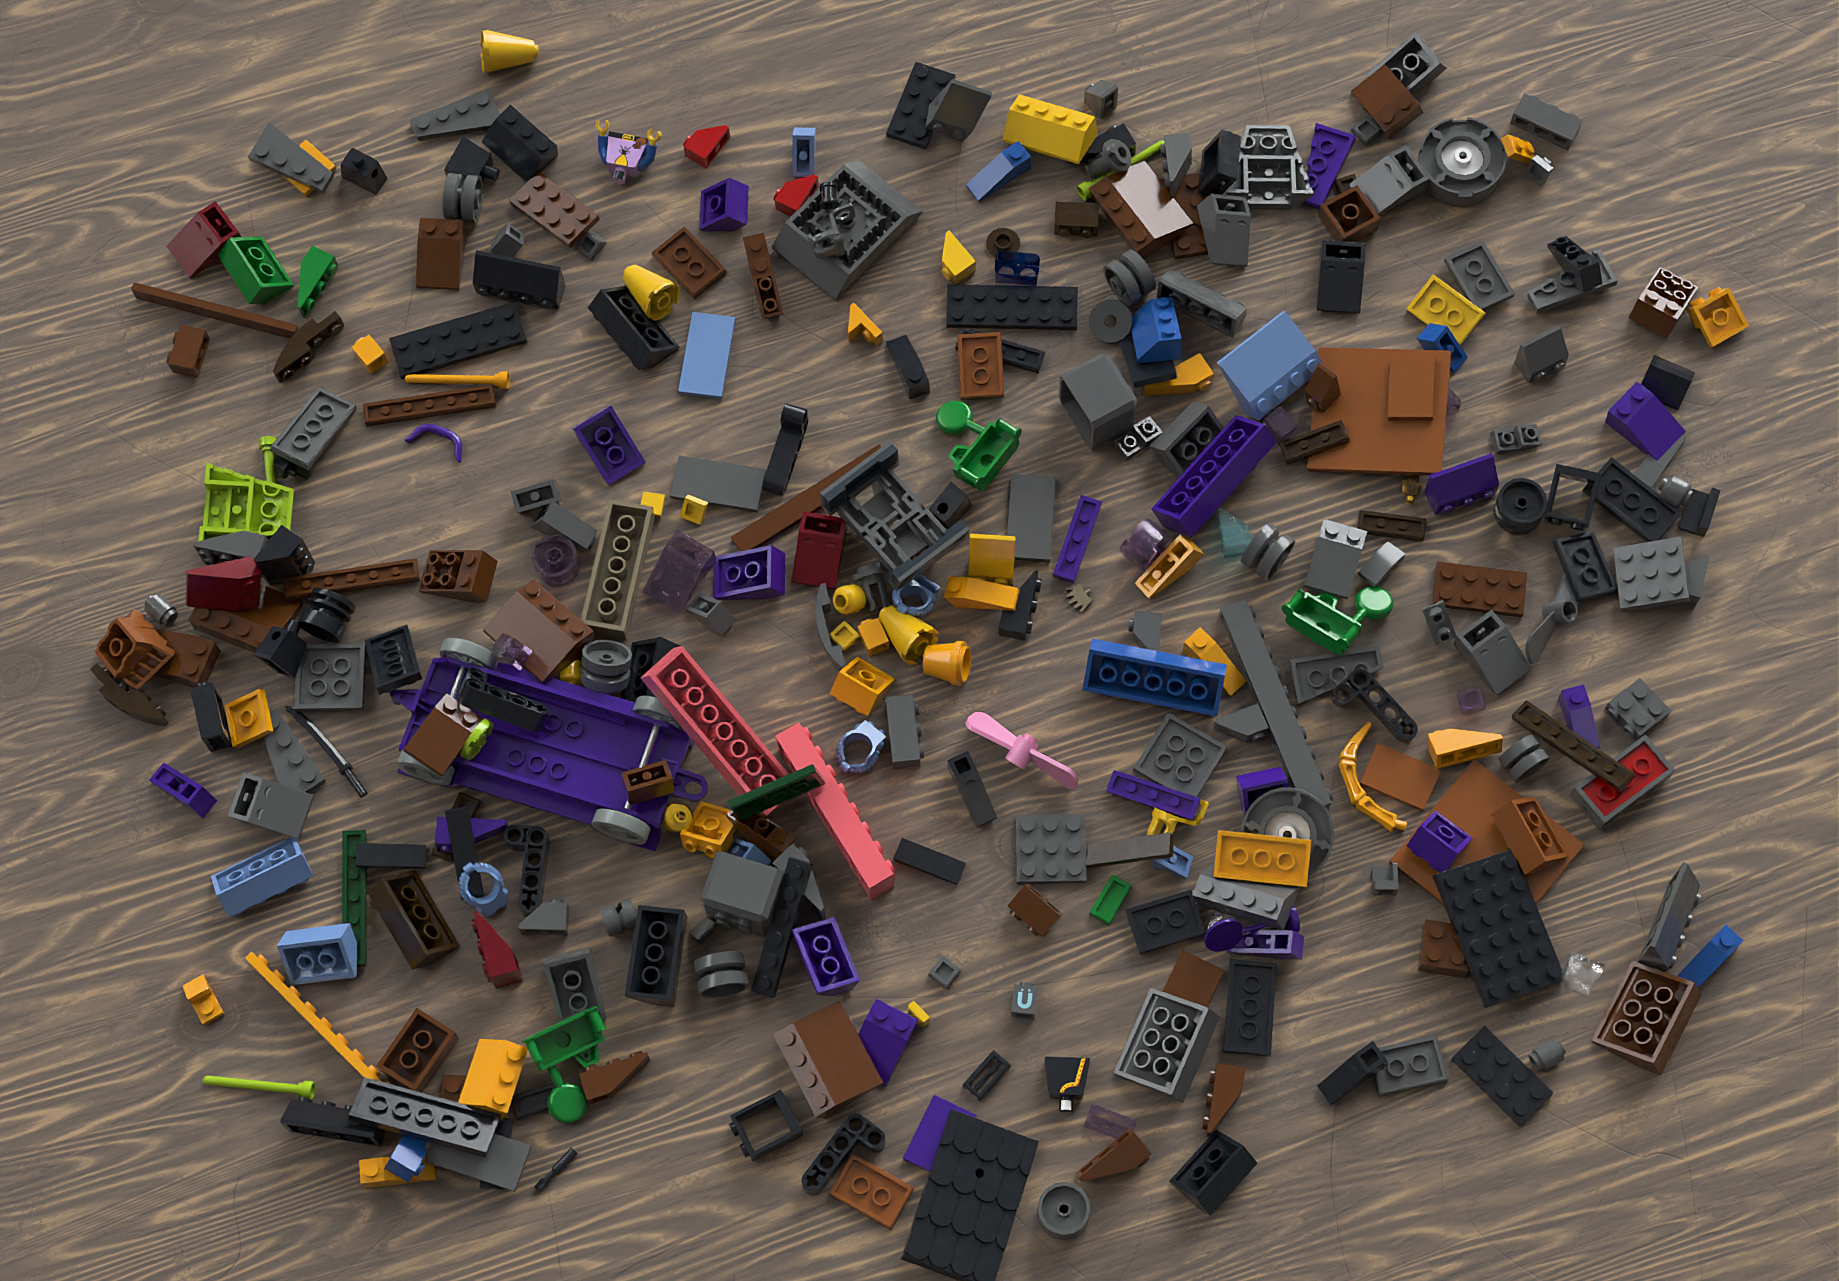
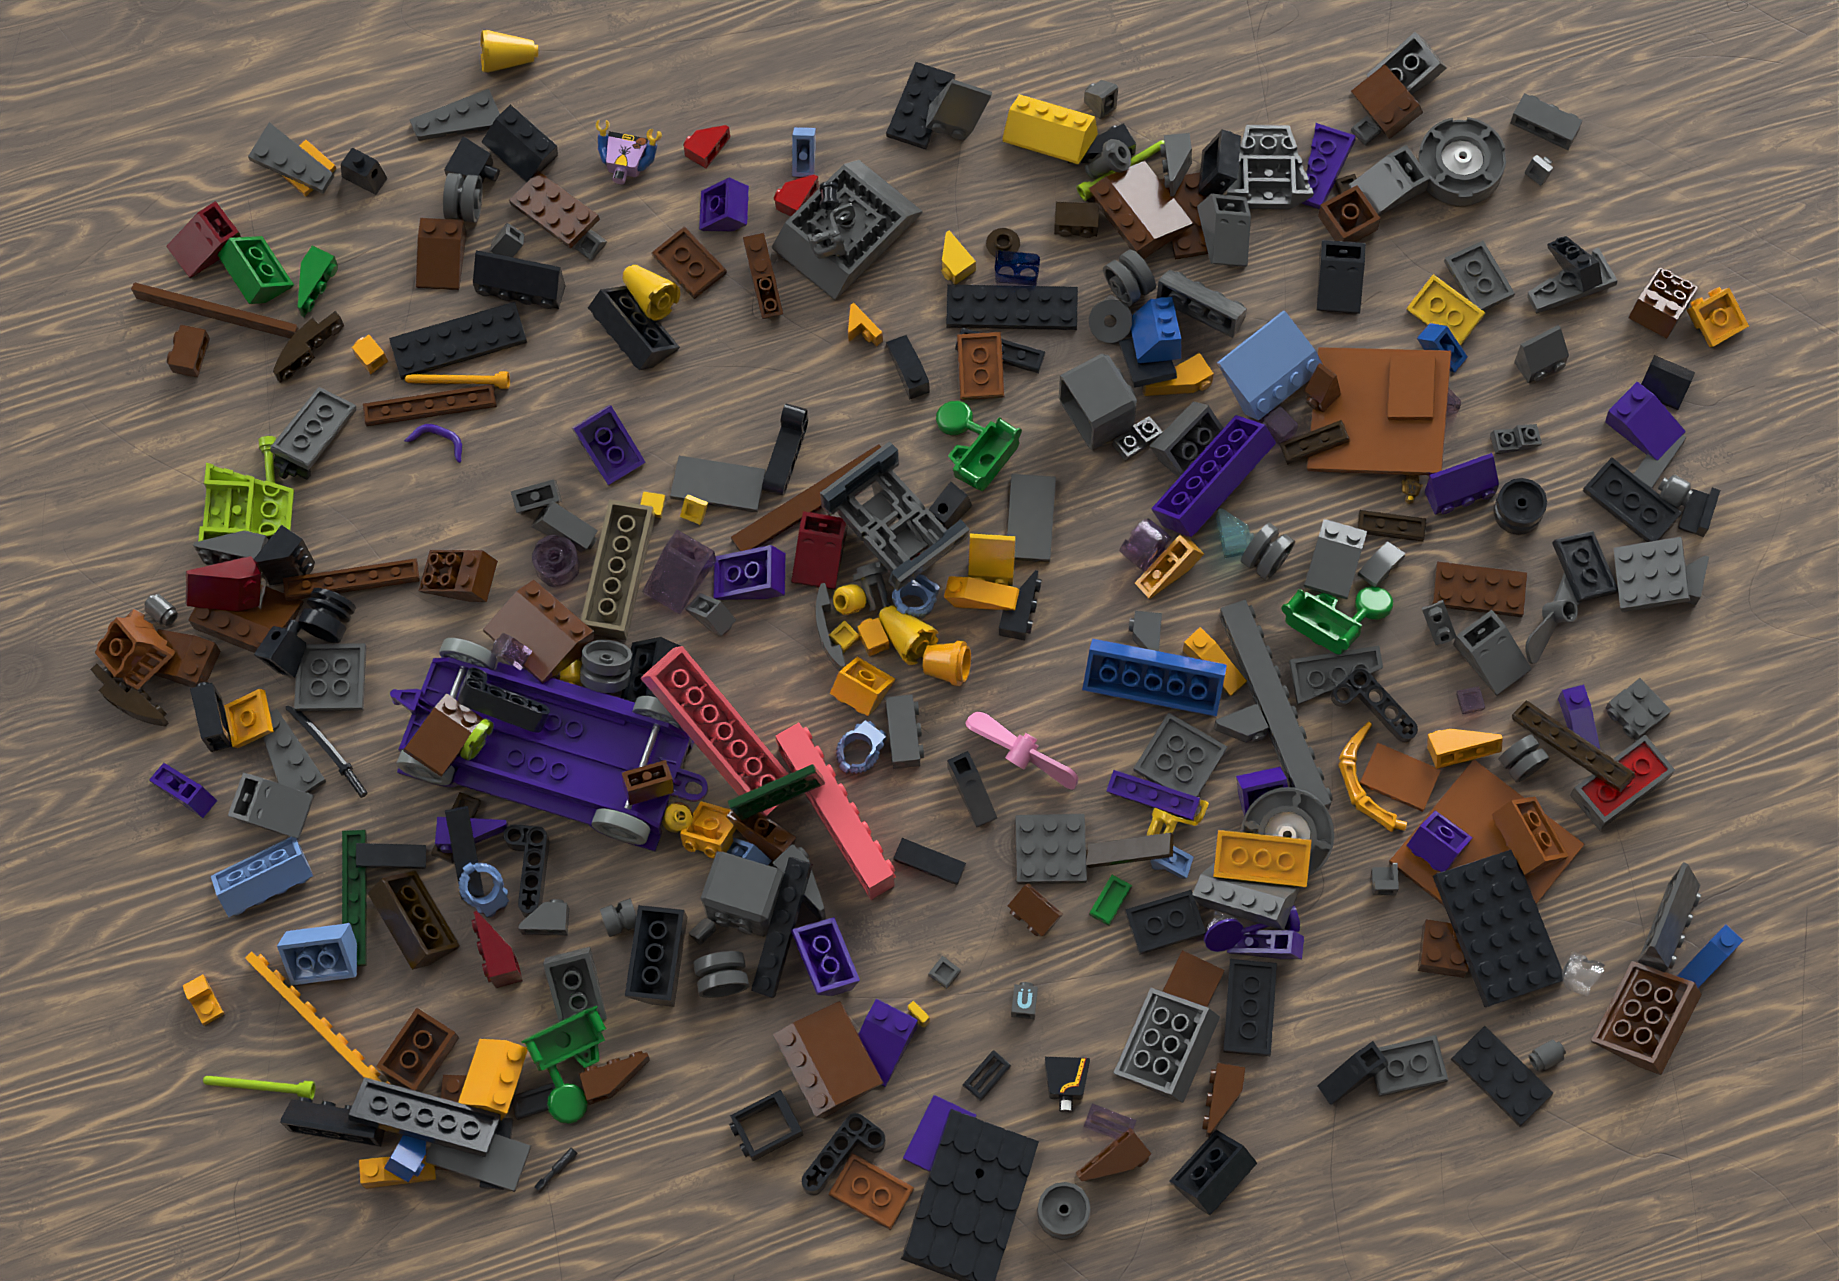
black plate [365,625,423,695] -> none
medium blue tile [678,312,736,399] -> none
slope [966,141,1031,202] -> none
dark purple plate [1053,495,1102,583] -> none
dark tan piece [1066,584,1092,613] -> none
light orange plate [1501,134,1534,165] -> none
black window [1544,464,1601,531] -> none

